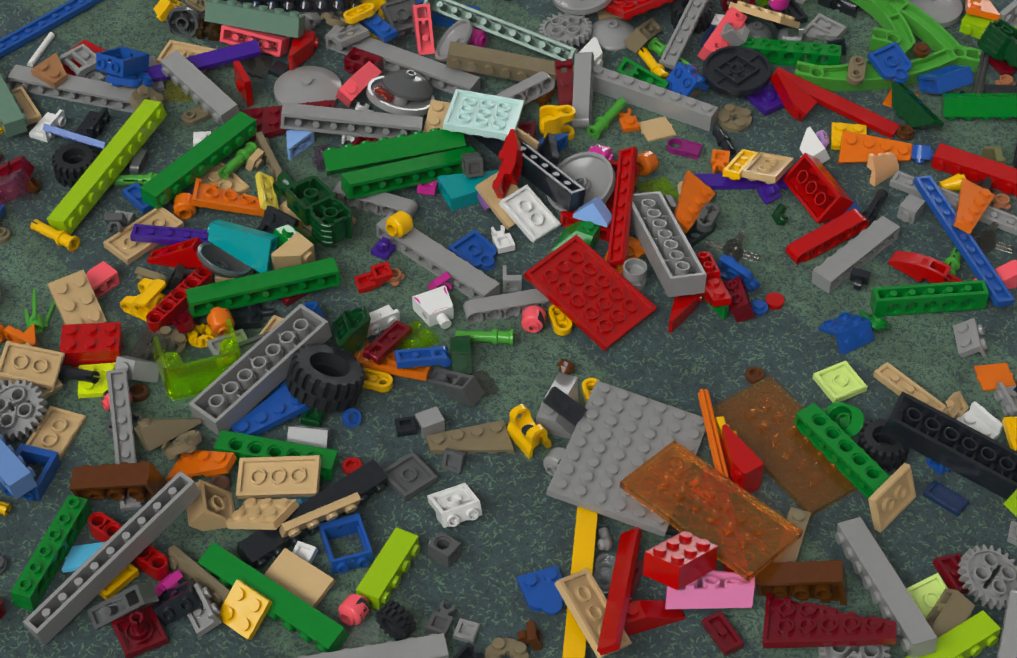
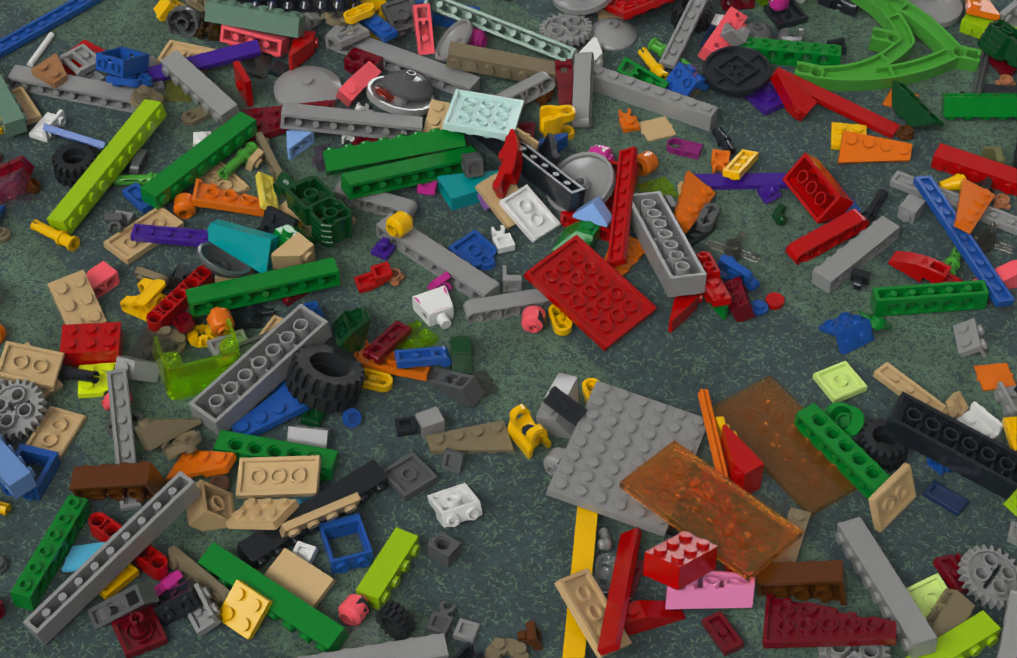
orange slope [4,324,38,347] -> none
bright green plant [24,289,56,333] -> none
black bracket [75,107,111,139] -> none
reddish brown tile [129,384,149,402] -> none
red slope [146,237,203,269] -> none
red tile [342,457,363,475] -> none
white bracket [367,305,400,337] -> none
bright green pin [455,328,514,346] -> none
blue plate [517,565,565,615] -> none
reddish brown plate [557,358,575,375] -> none
bright green pin [586,98,627,139] -> none
light grey wheel [623,258,647,292] -> none
dark tan slope [624,18,663,53] -> none
dark tan plate [717,104,752,133] -> none
tan plate [729,1,800,29] -> none
tan plate [741,152,794,184] -> none
reddish brown tile [745,367,765,385] -> none
white slope [799,127,831,164] -> none
light grey wing [802,13,847,40] -> none
lavender arm [816,130,830,148] -> none
dark tan plate [846,56,866,86] -> none
blue plate [867,42,912,83] -> none
light nougat slope [867,152,899,187] -> none
blue plate [911,145,934,163] -> none
reddish brown plate [913,42,930,58] -> none
blue window [917,65,973,94] -> none

